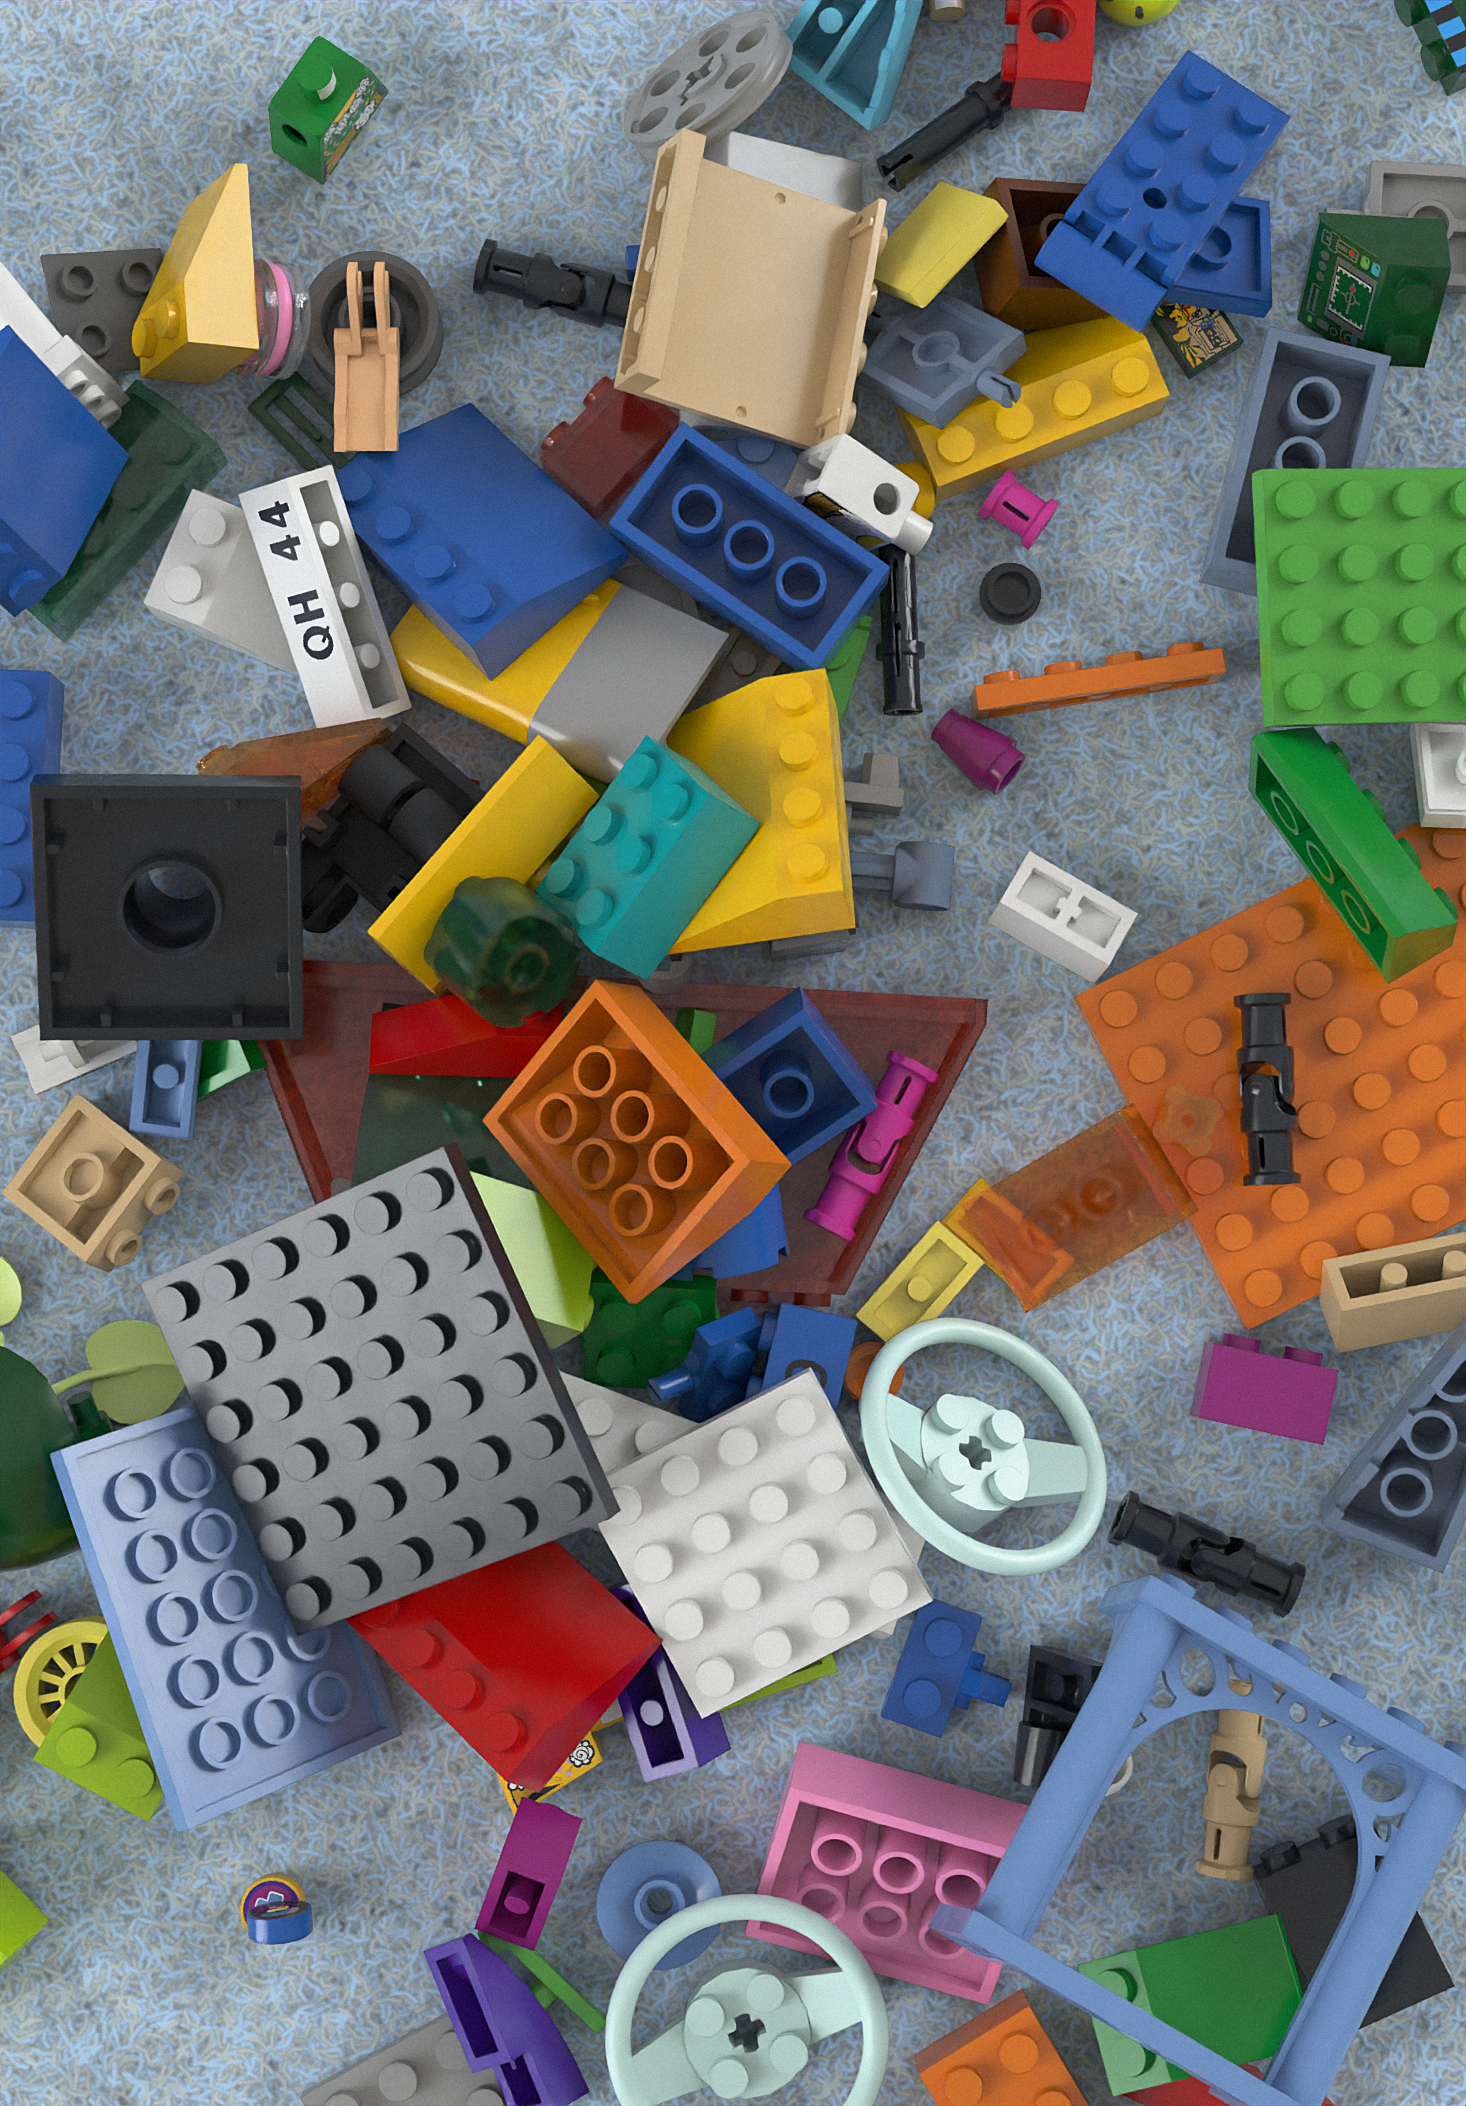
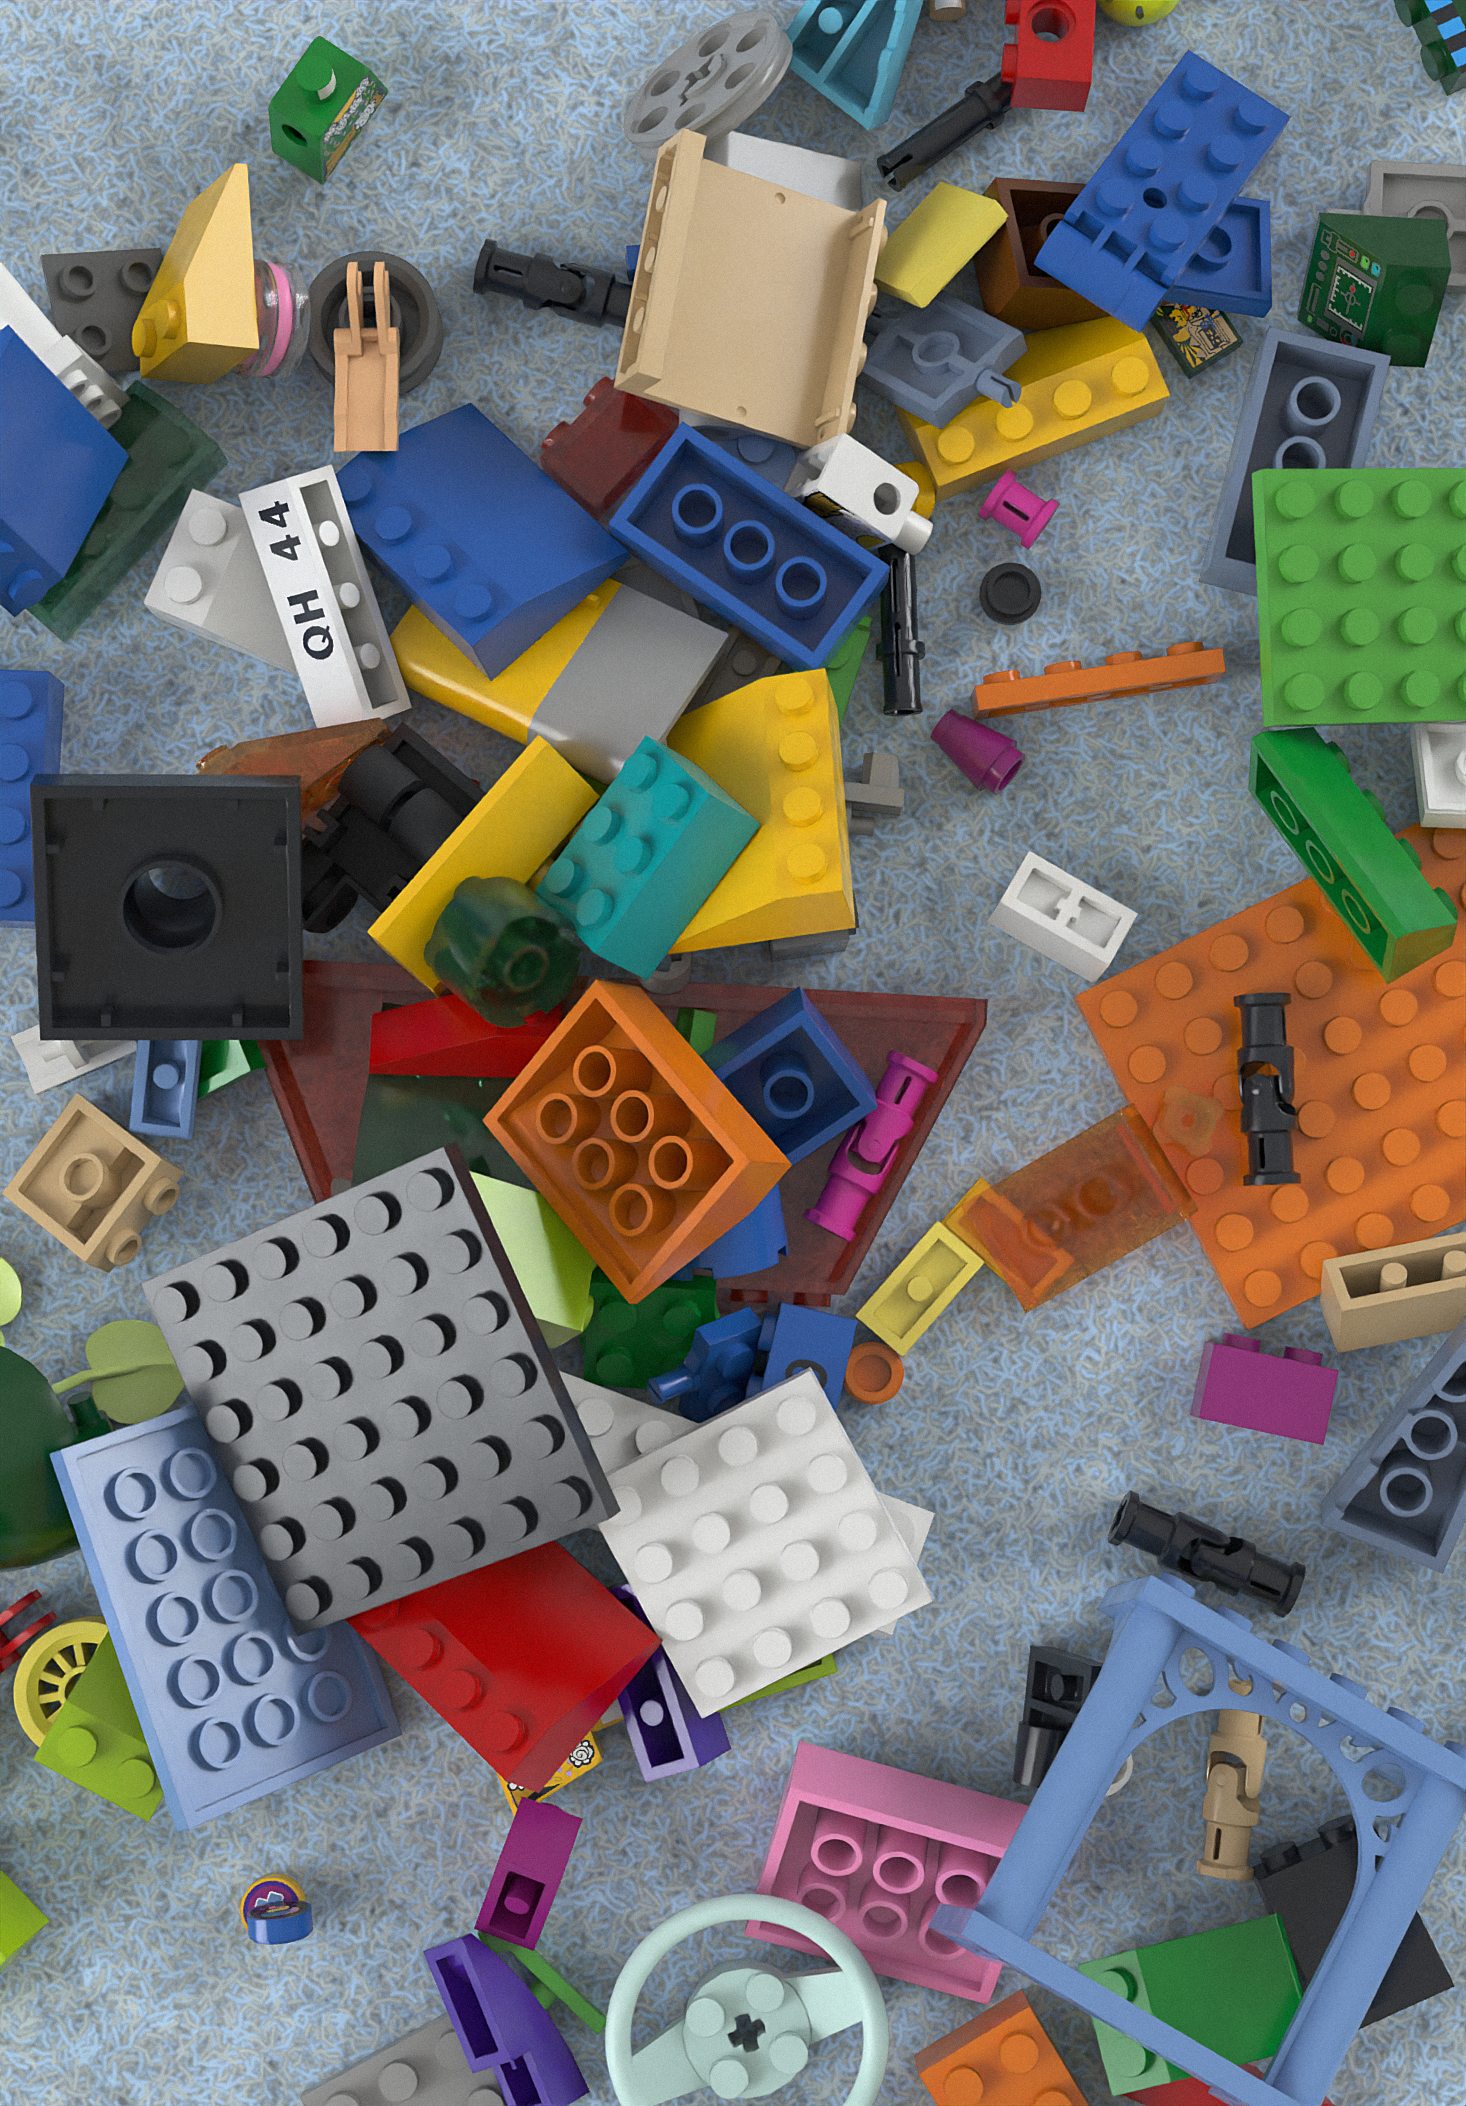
dark green tile [247,366,361,474] -> none
medium blue dish [596,1840,723,1970] -> none
sand blue axle [849,841,955,911] -> none
light aqua piece [859,1317,1107,1576] -> none
blue hinge [880,1598,1012,1738] -> none

